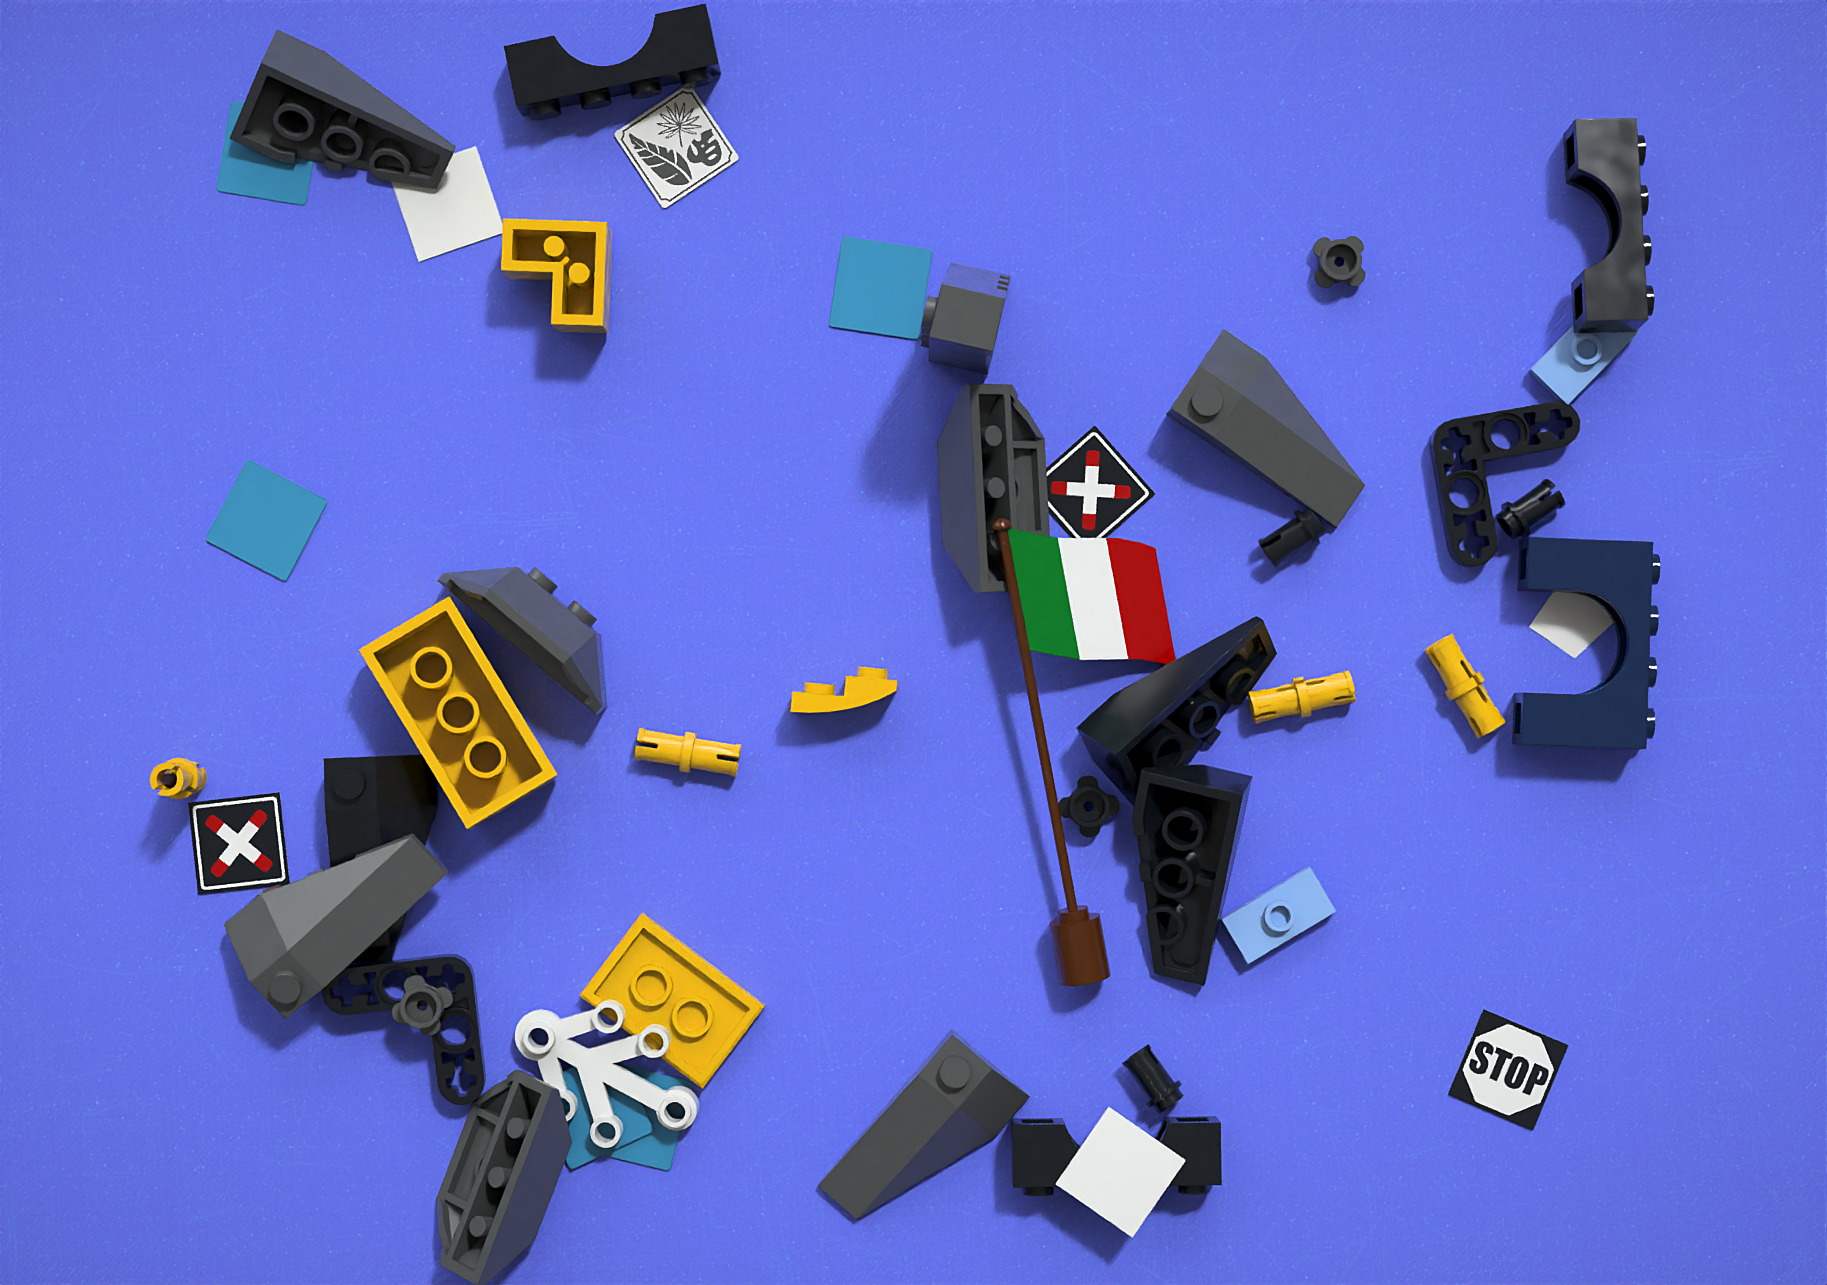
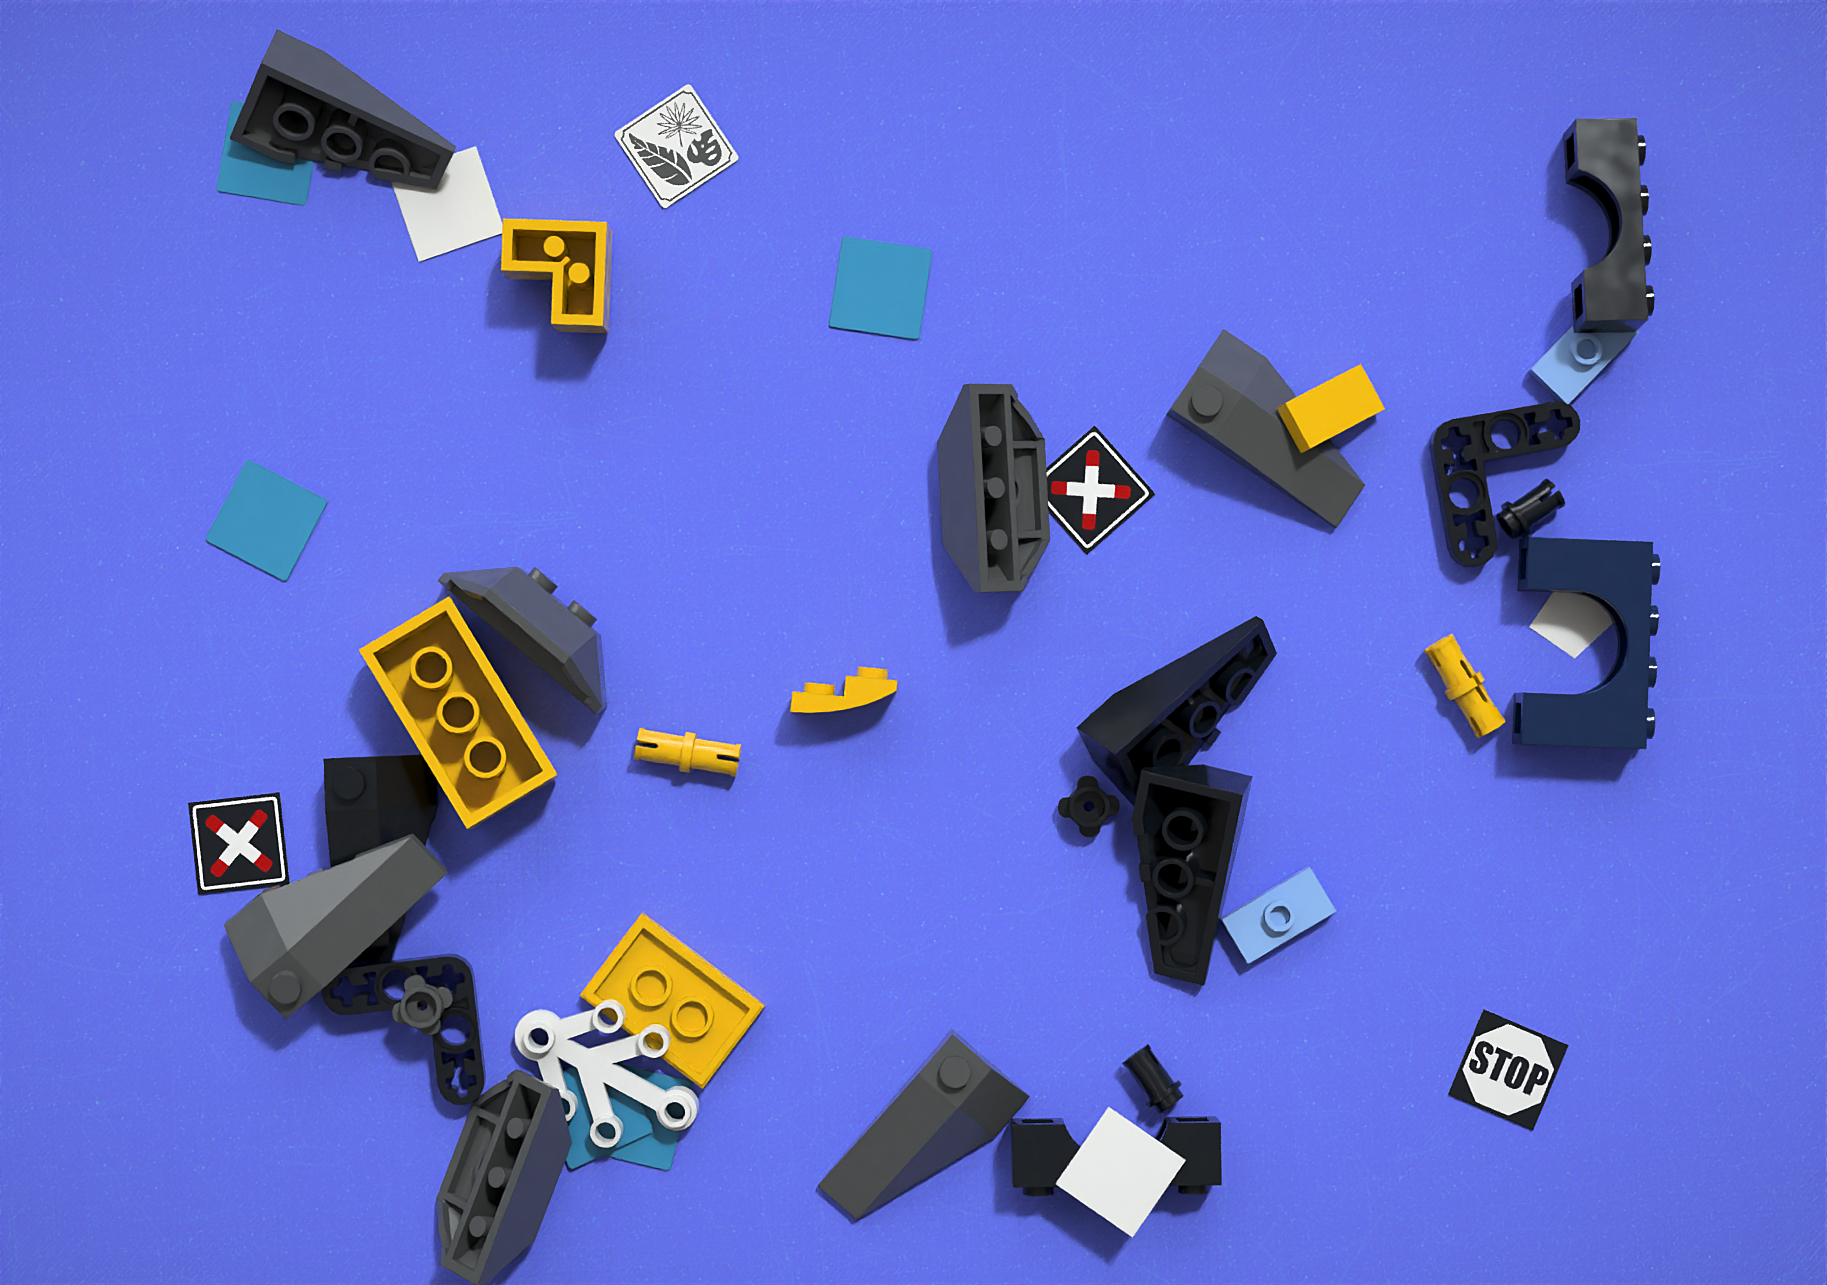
yellow pin [150,758,207,799] -> none
black arch [504,3,721,120] -> none
dark grey wedge [921,262,1011,375] -> none
flag [992,518,1176,986] -> none
yellow pin [1248,670,1356,724] -> none
black pin [1257,508,1327,568] -> none
dark grey plate [1313,236,1365,288] -> none
none -> yellow tile [1276,364,1385,454]

